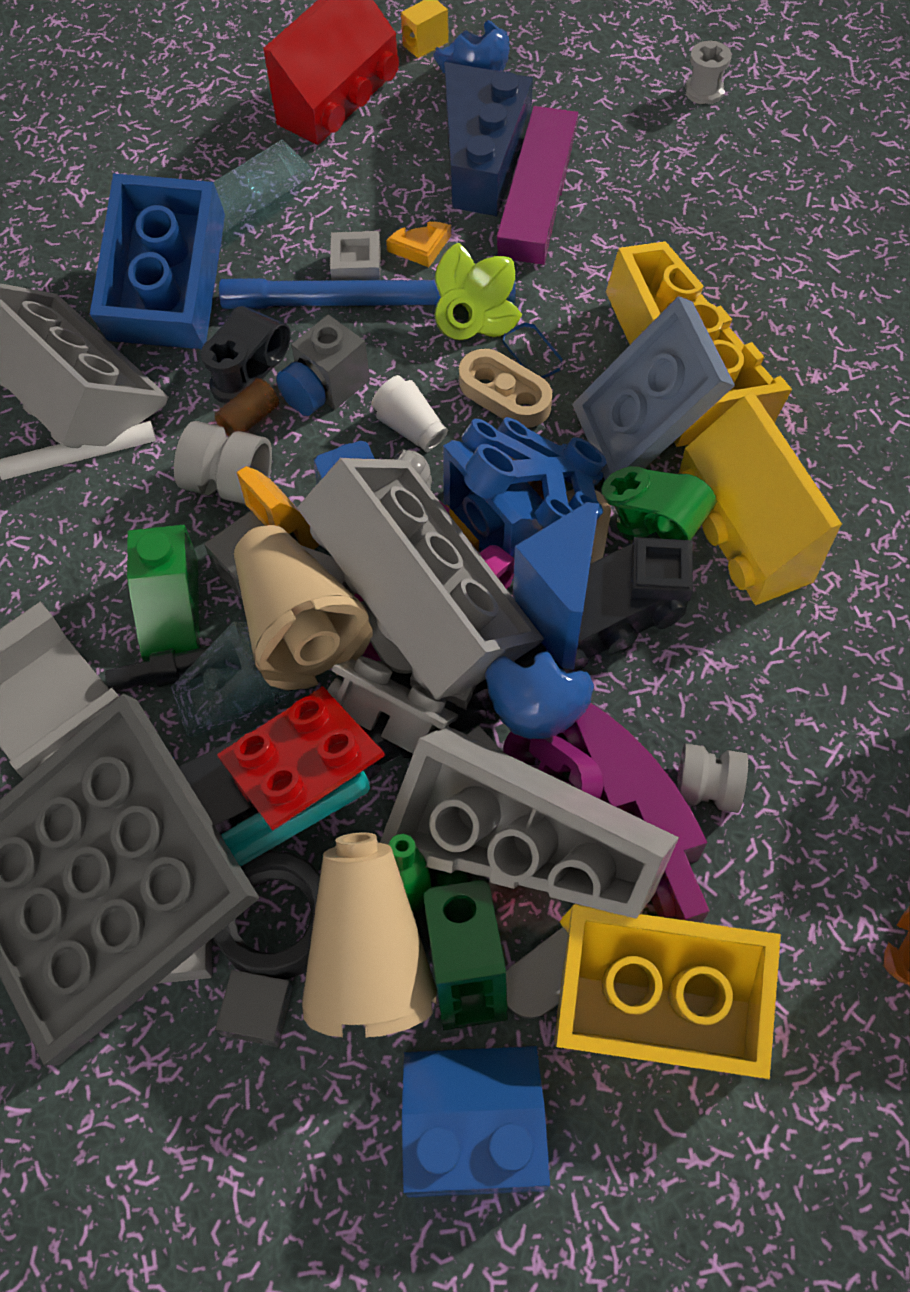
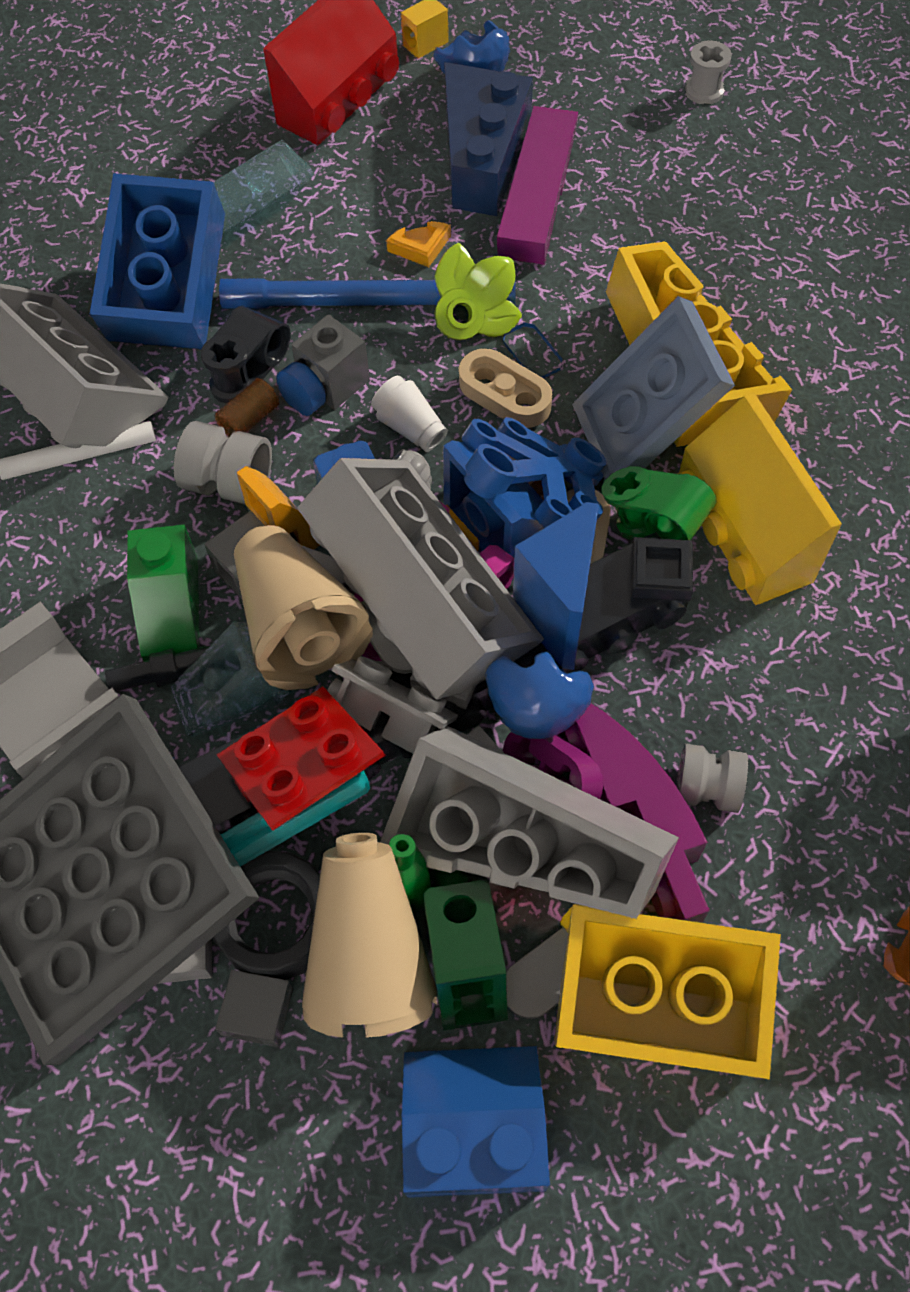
light grey plate [330,231,380,280] -> none

